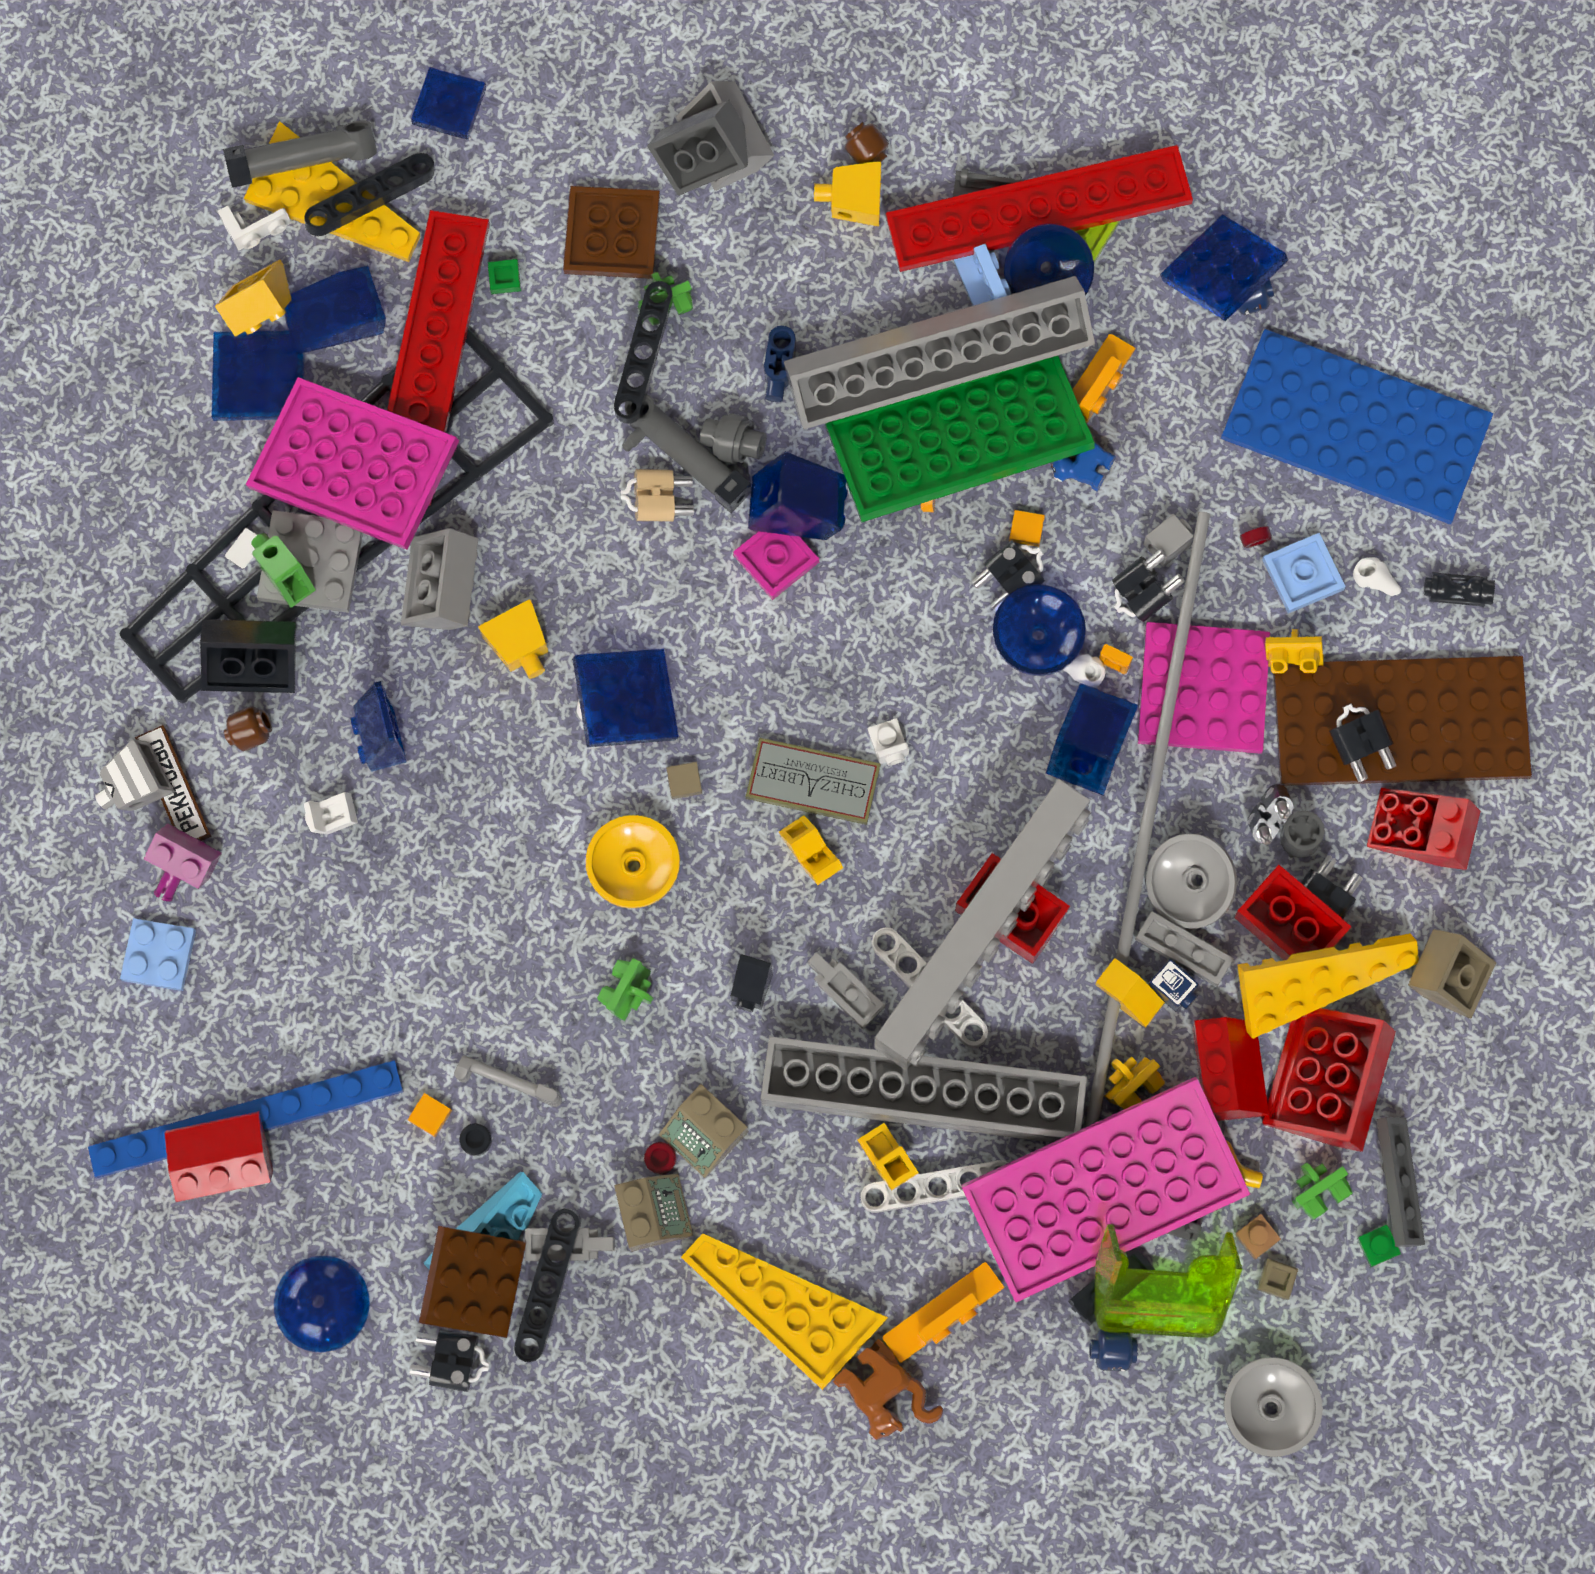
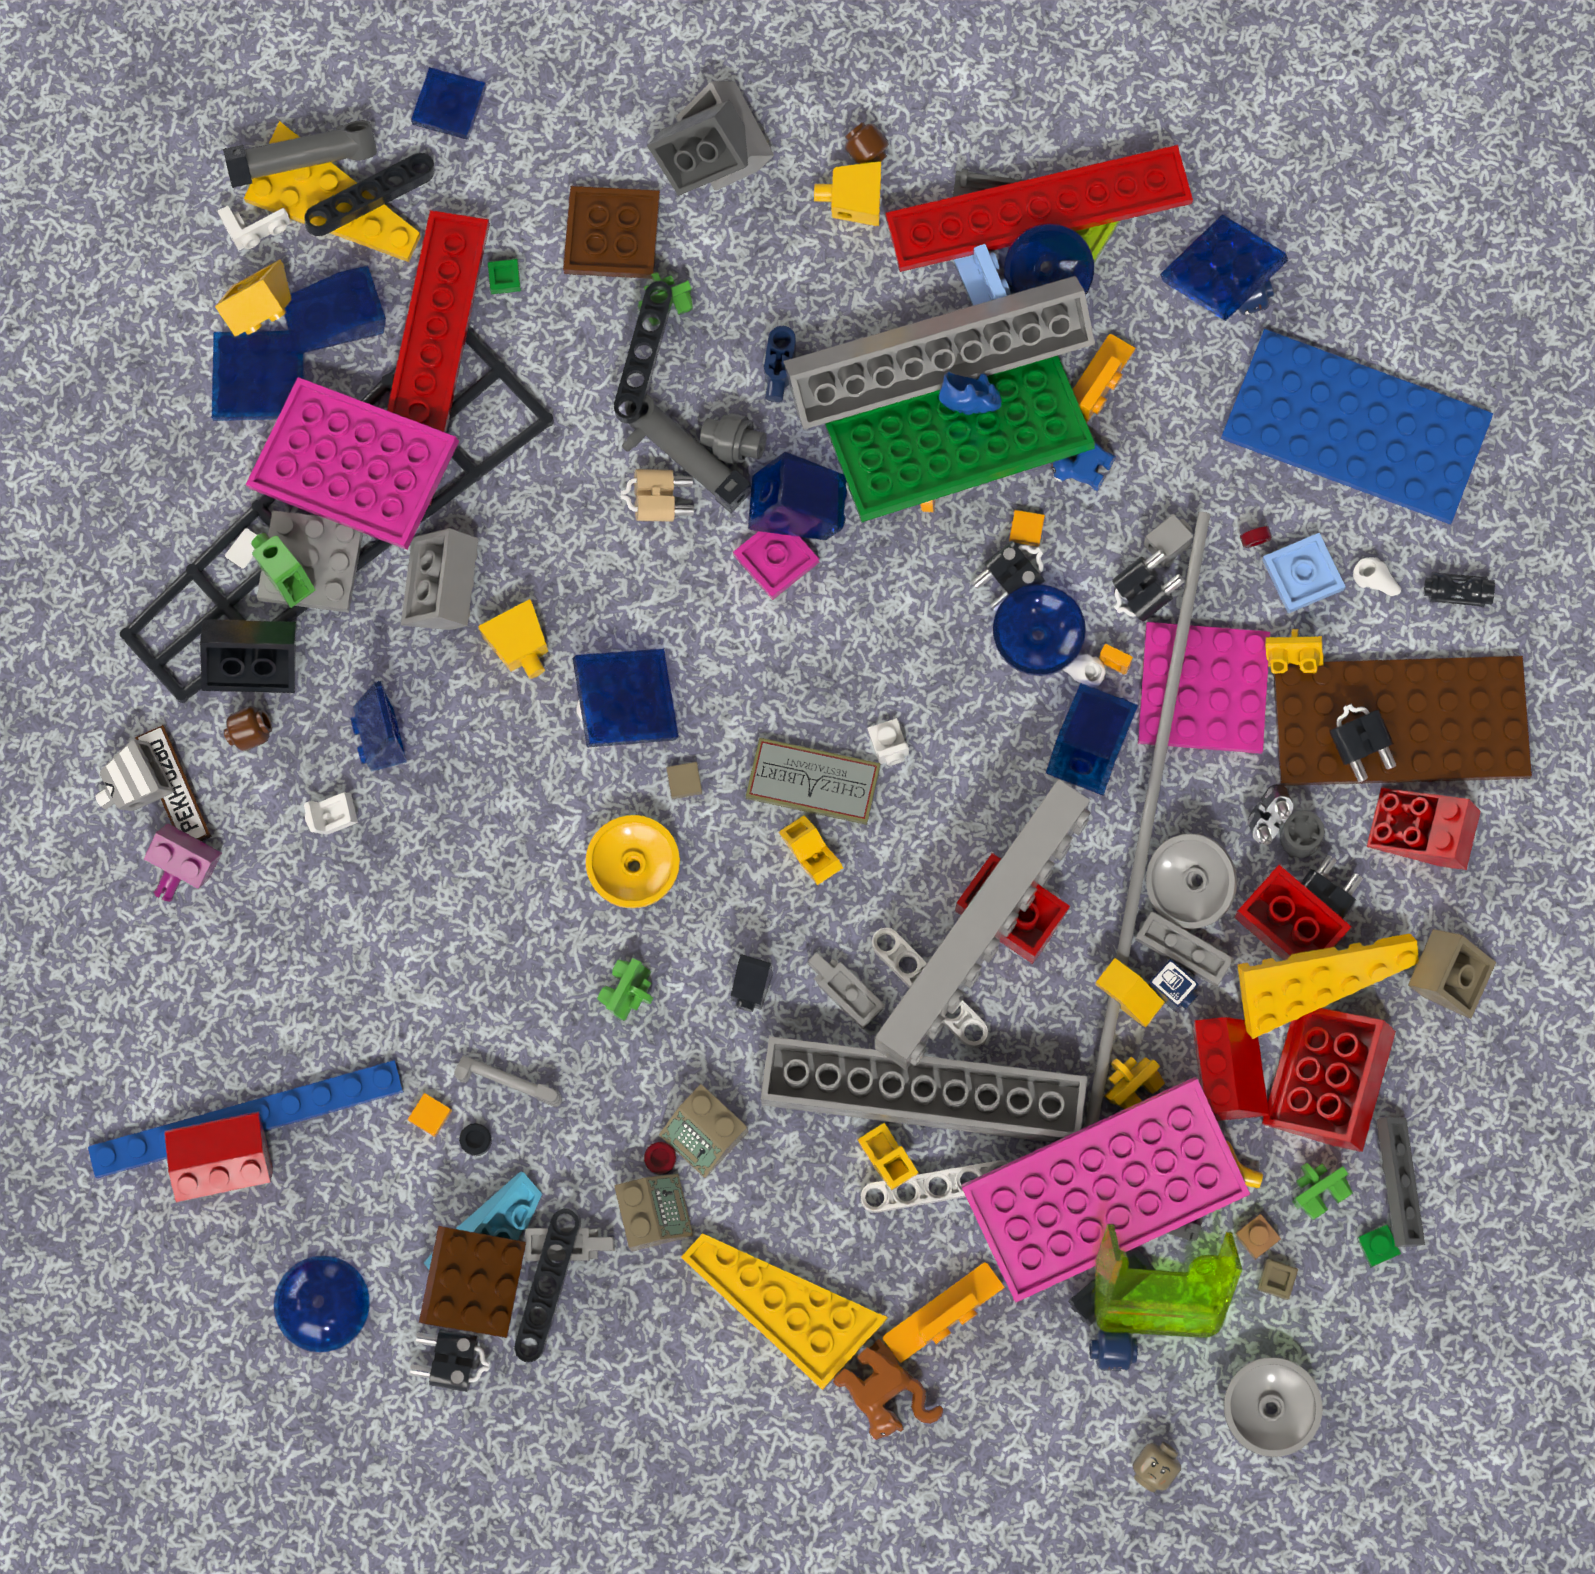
light blue plate [120,918,196,991] -> none
none -> blue hair [939,372,1002,415]
none -> dark tan head [1132,1442,1181,1493]

